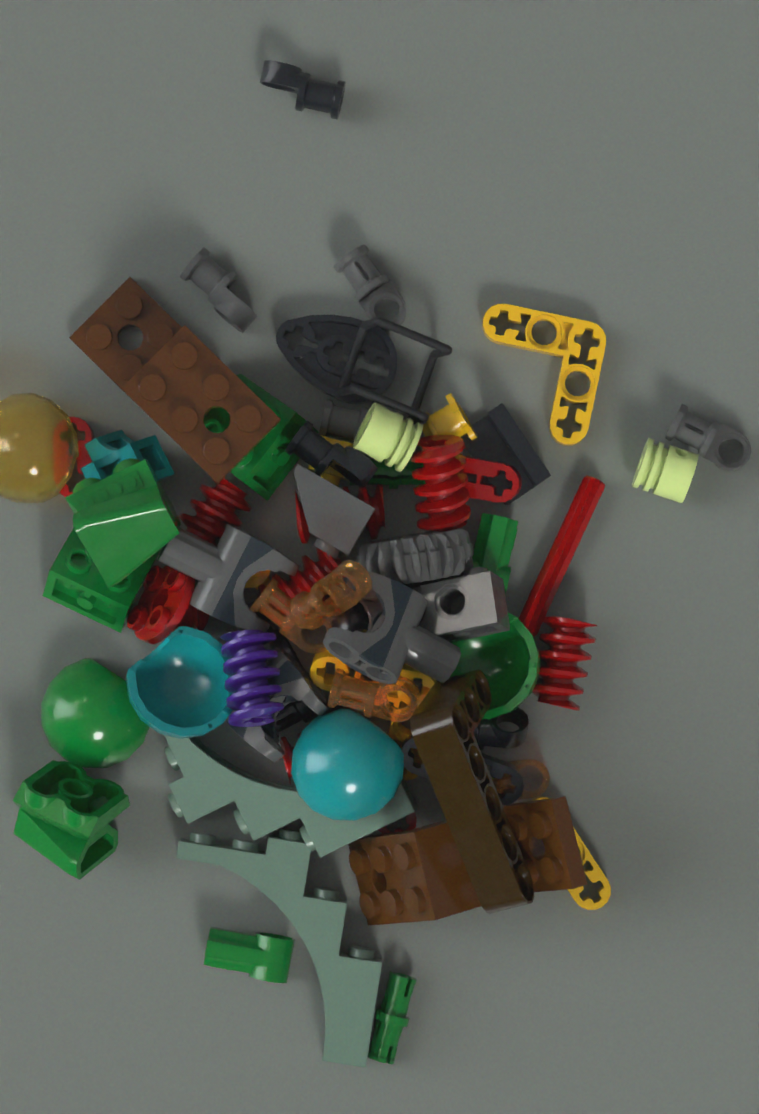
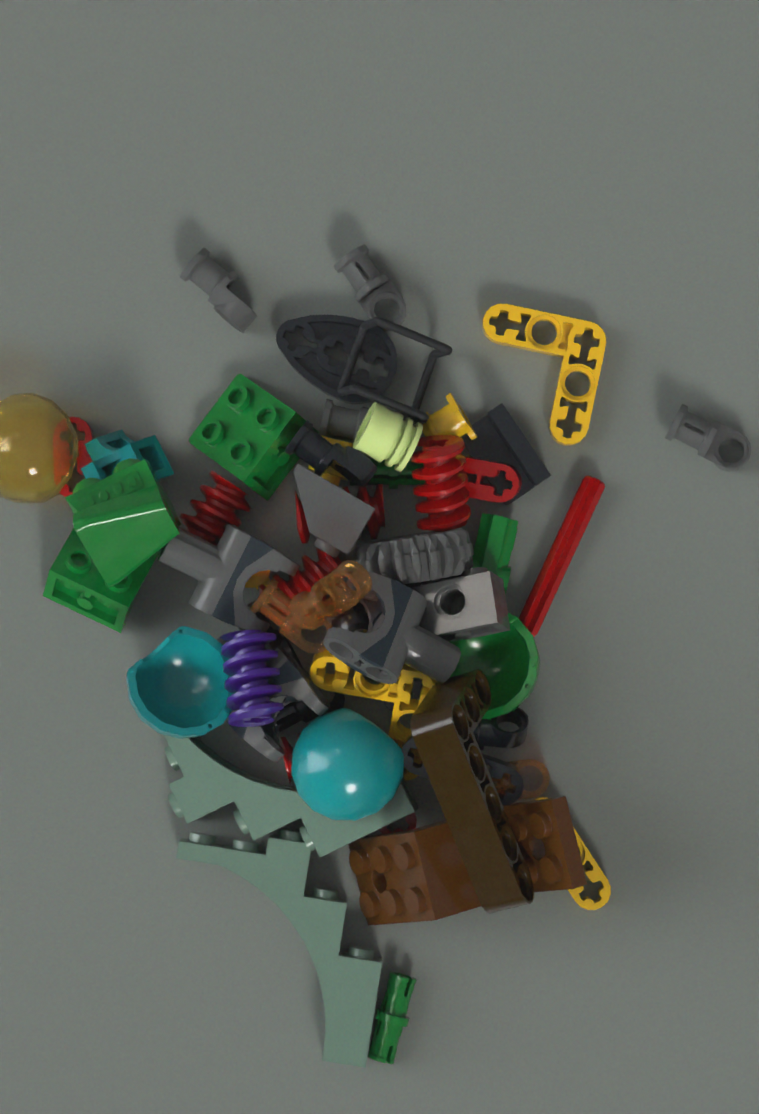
green piece [13,760,130,880] -> none
green cylinder [41,658,149,768] -> none
reddish brown bracket [69,277,281,484] -> none
red plate [127,565,210,644] -> none
green piece [203,927,295,983] -> none
black connector [259,60,346,120] -> none
clear orange connector [328,668,420,722] -> none
red piece [532,616,597,711] -> none
yellowish green piece [632,438,699,503] -> none

